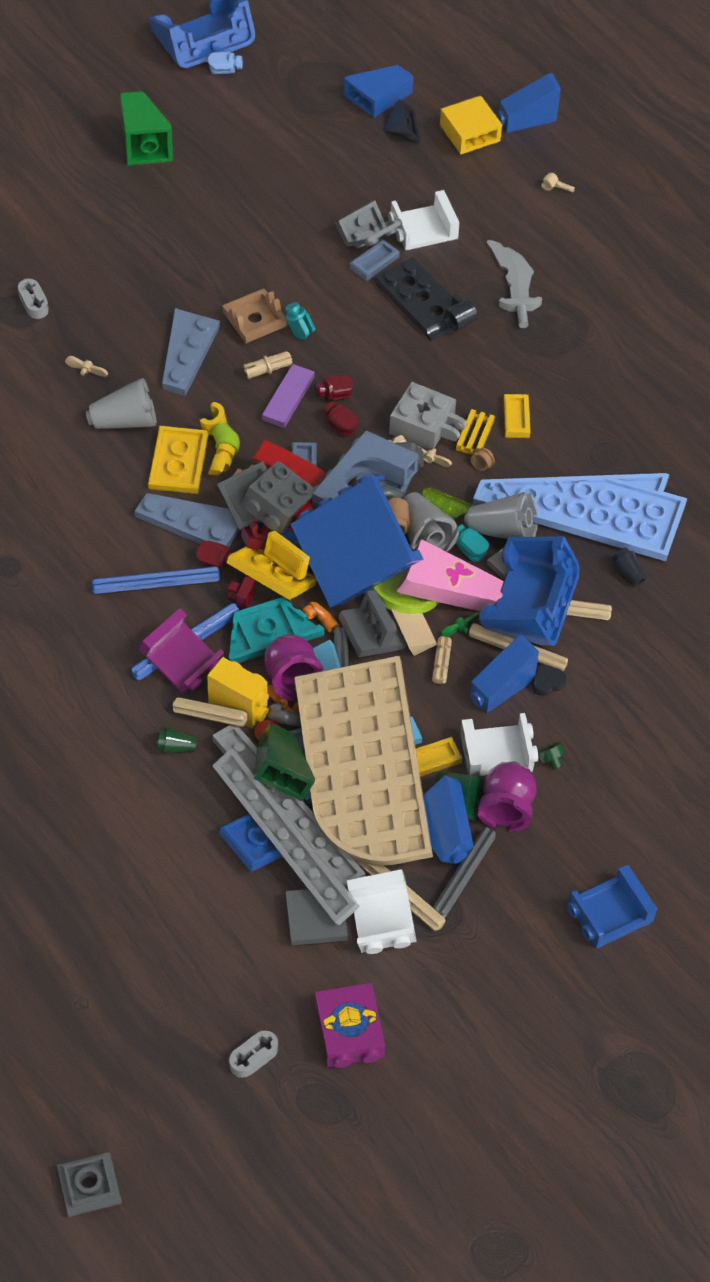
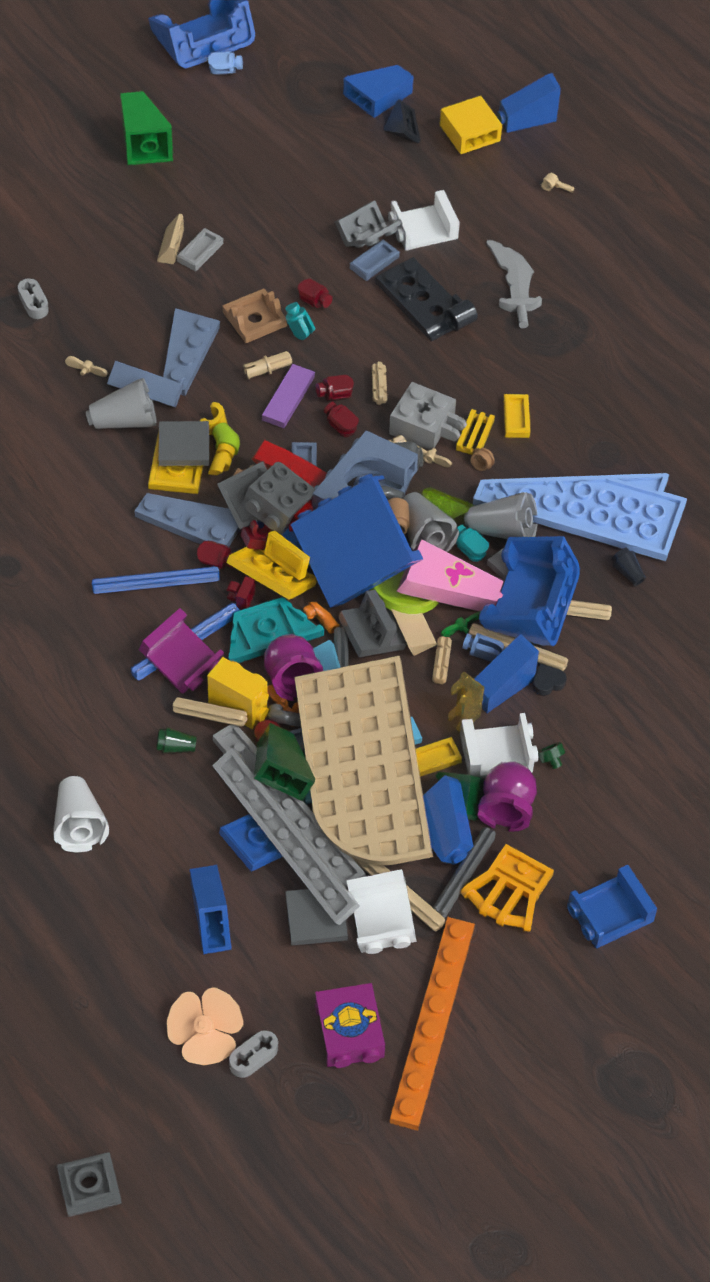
none -> white cone [53,776,109,853]
none -> sand blue tile [107,361,184,408]
none -> tan slope [157,214,184,264]
none -> dark grey tile [159,421,209,466]
none -> light nougat piece [167,988,243,1065]
none -> light grey tile [177,228,223,271]
none -> blue slope [189,865,231,954]
none -> dark red arm [298,279,333,308]
none -> tan axle [371,362,387,405]
none -> orange plate [390,917,475,1131]
none -> clear yellow hinge [448,672,484,732]
none -> light orange plate [460,844,554,932]
none -> medium blue arm [462,633,504,662]

